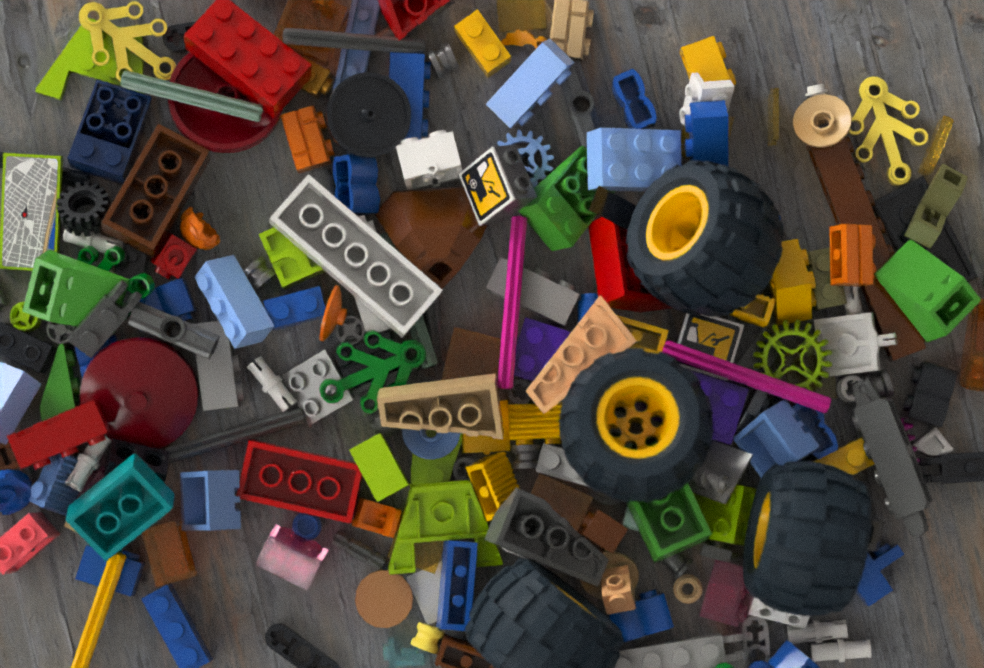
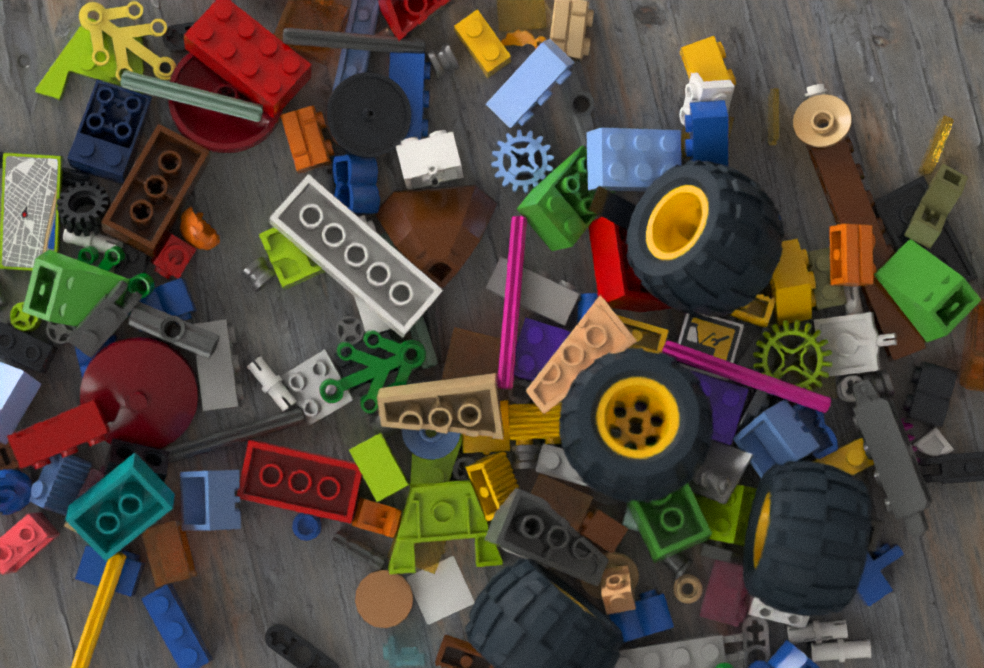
bright green slope [39,343,81,422] -> none
white pin [65,436,111,492] -> none
light blue brick [194,255,274,349] -> none
clear pink brick [255,525,328,591] -> none
blue brick [263,286,327,331] -> none
pearl gold bracket [301,56,334,99] -> none
orange dish [319,285,348,342] -> none
light yellow wheel [410,622,445,654] -> none
blue brick [436,540,478,631] -> none
piece [459,145,537,226] -> none
blue brick [612,69,656,129] -> none
light yellow plant [848,76,928,186] -> none

